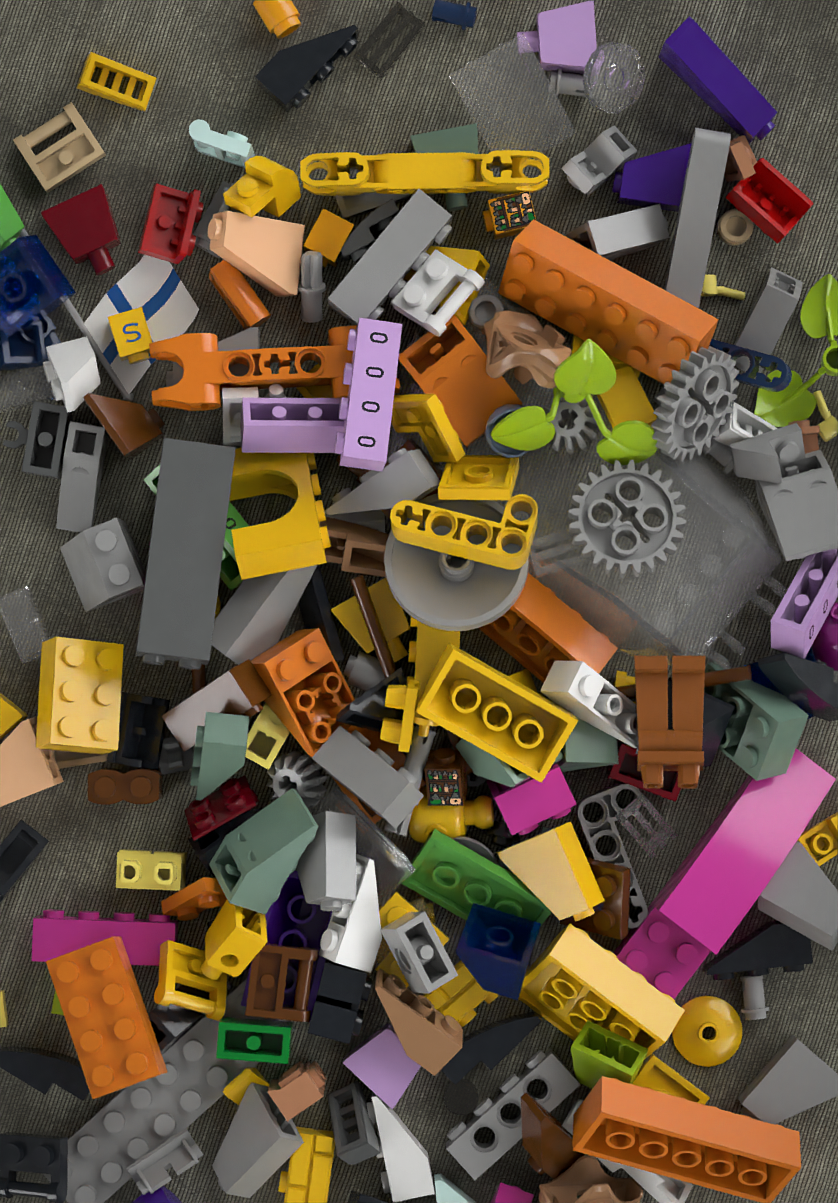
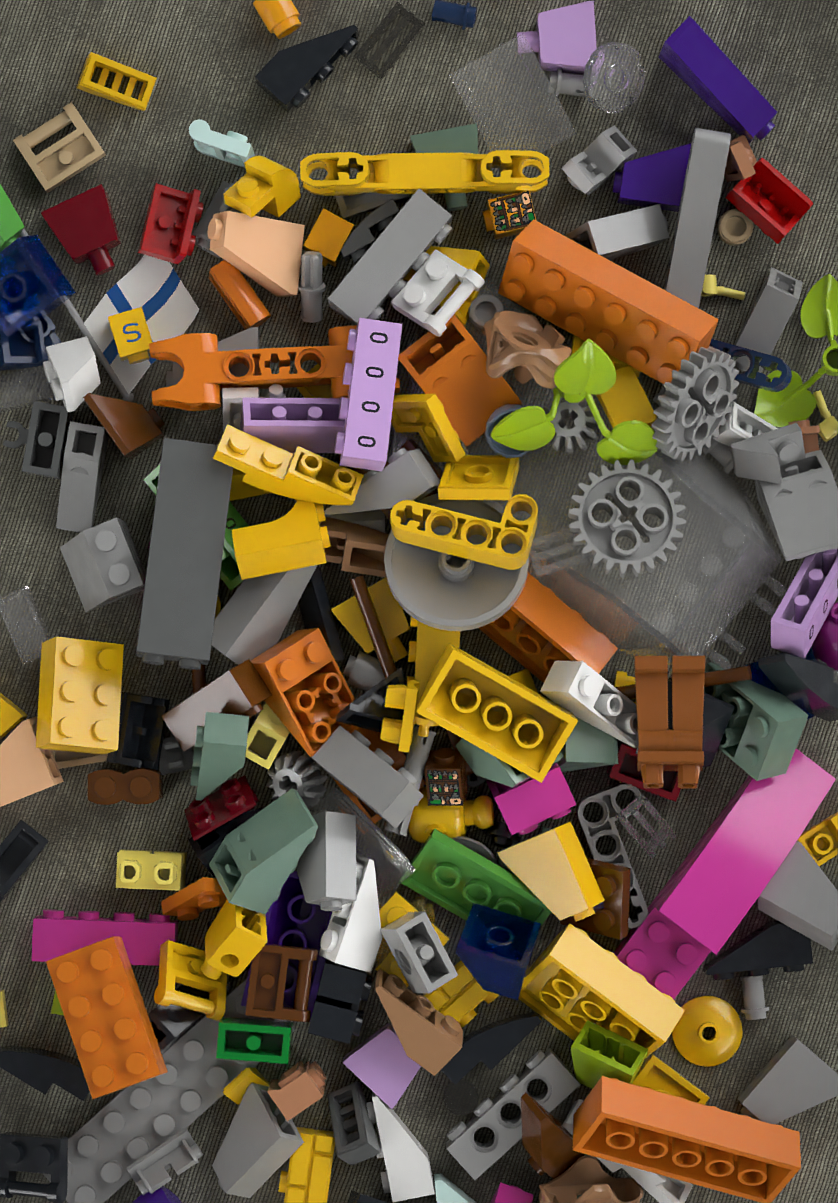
none -> yellow slope [213,424,363,505]

